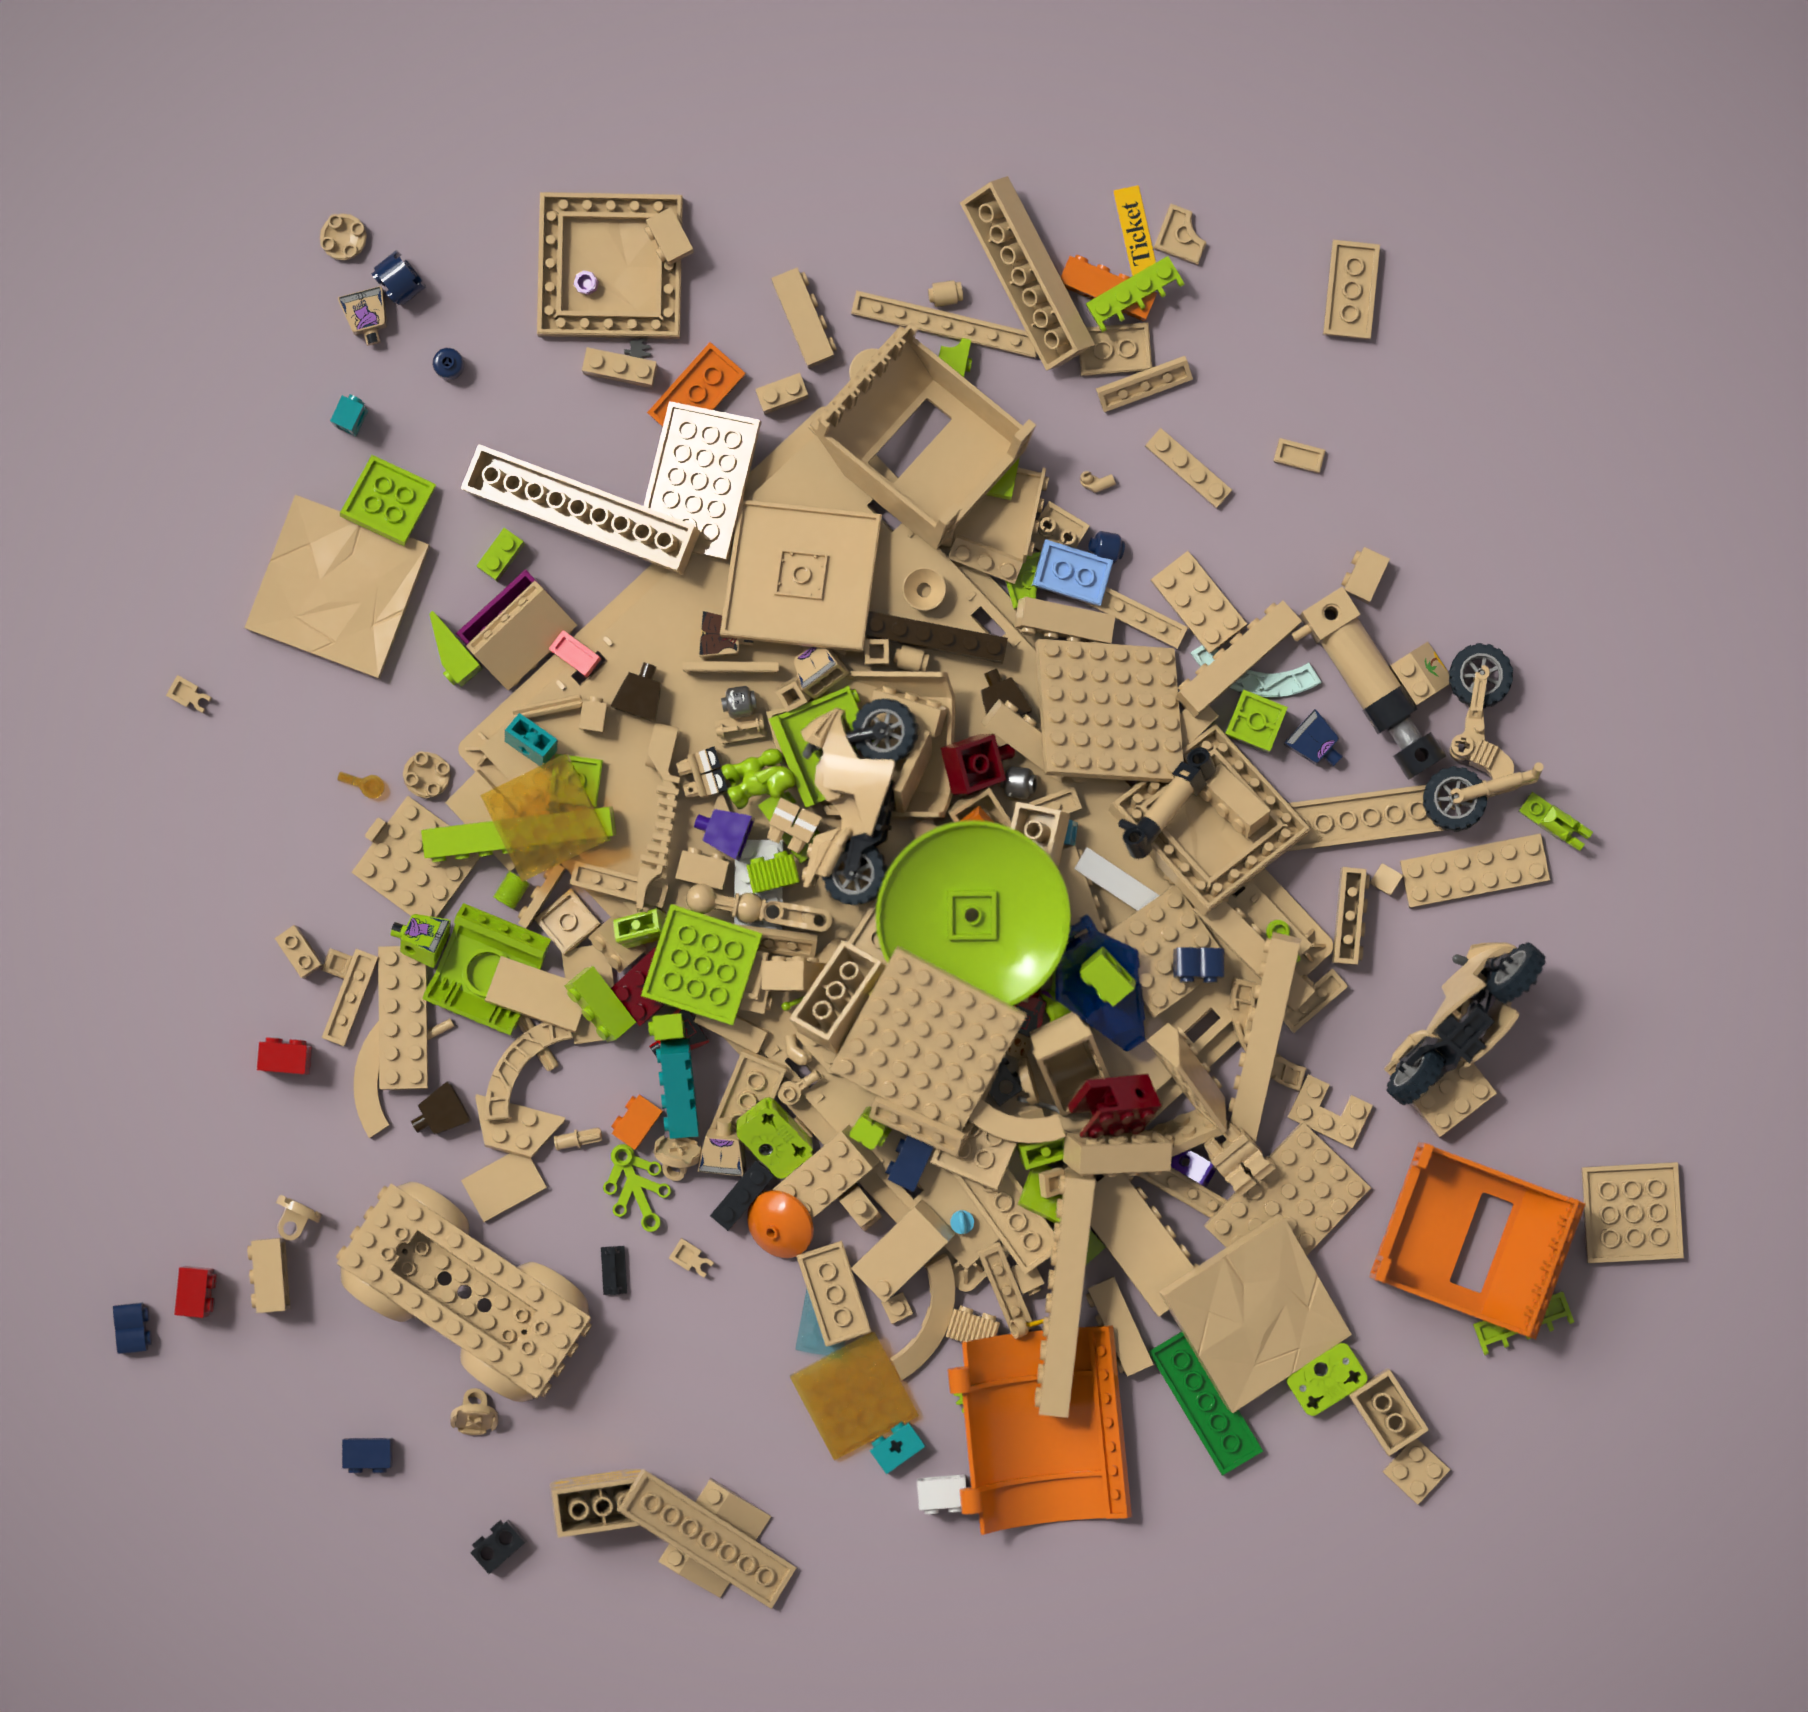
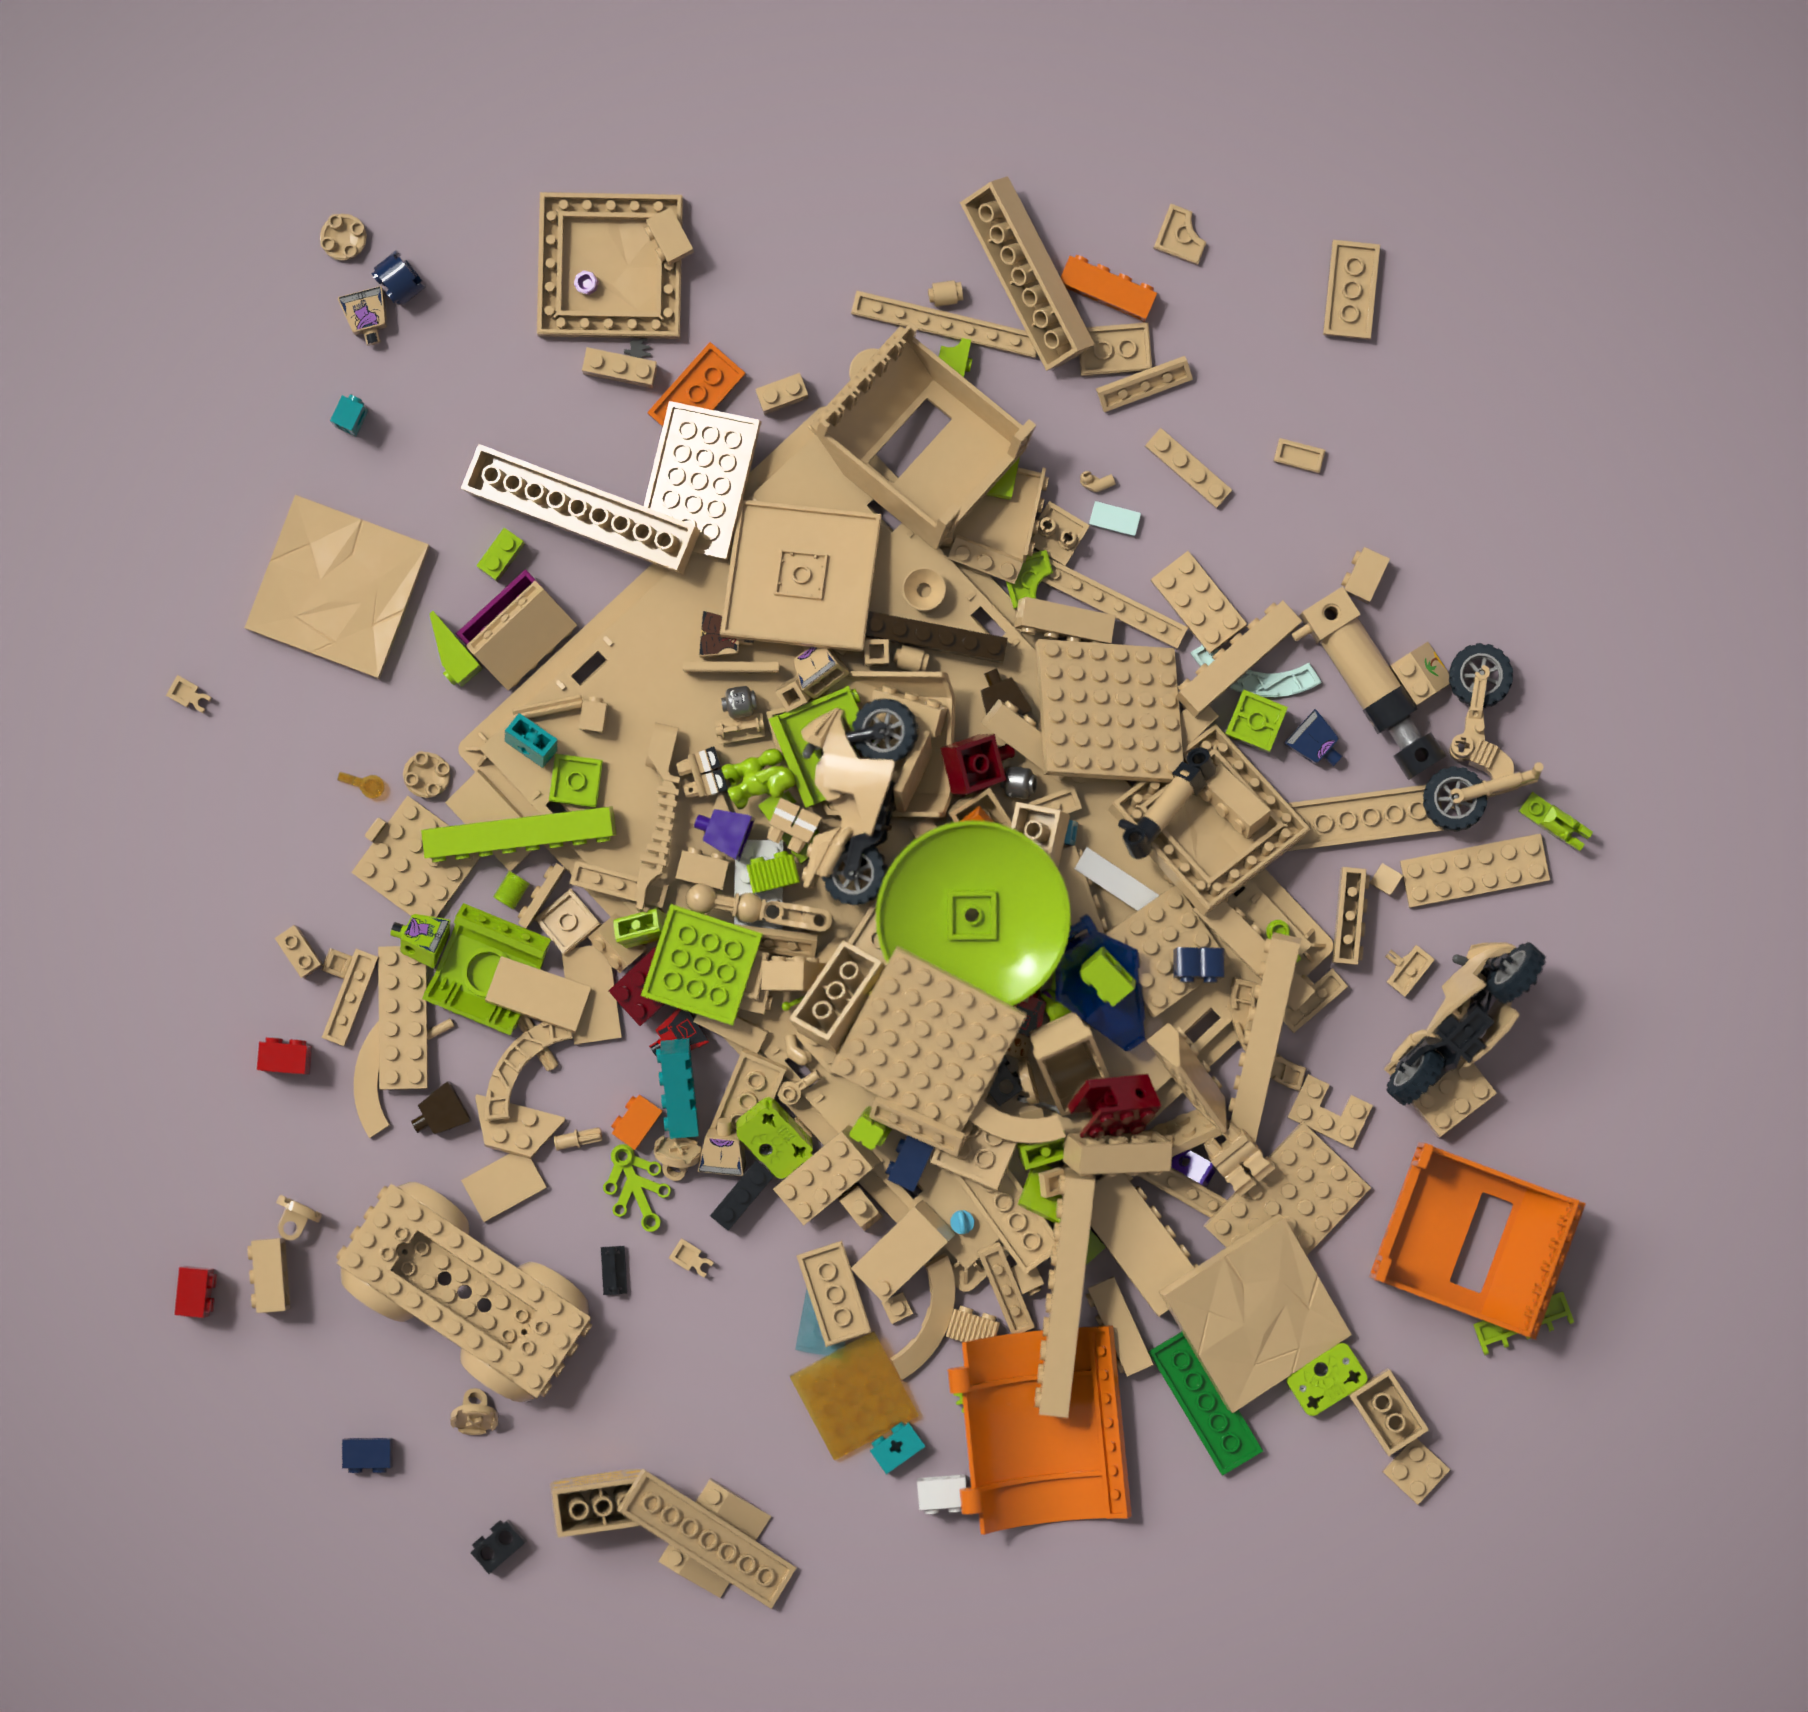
dark blue brick [113,1302,152,1354] -> none
lime plate [340,455,436,546] -> none
dark blue head [432,348,464,380] -> none
clear yellow plate [480,753,609,882] -> none
coral tile [549,630,601,678] -> none
lime brick [564,966,636,1042] -> none
dark brown torso [611,662,662,722] -> none
lime brick [648,1013,685,1041] -> none
orange dish [747,1190,814,1258] -> none
tan brick [771,267,837,368] -> none
tan hinge [1009,1318,1044,1338] -> none
light blue tile [1032,539,1113,606] -> none
lime hinge [1086,256,1185,333] -> none
dark blue head [1088,531,1125,564] -> none
yellow sticker [1113,185,1156,276] -> none
tan plate [1581,1162,1684,1263] -> none
none -> light aqua tile [1089,501,1141,537]
none -> tan plate [1385,945,1435,997]

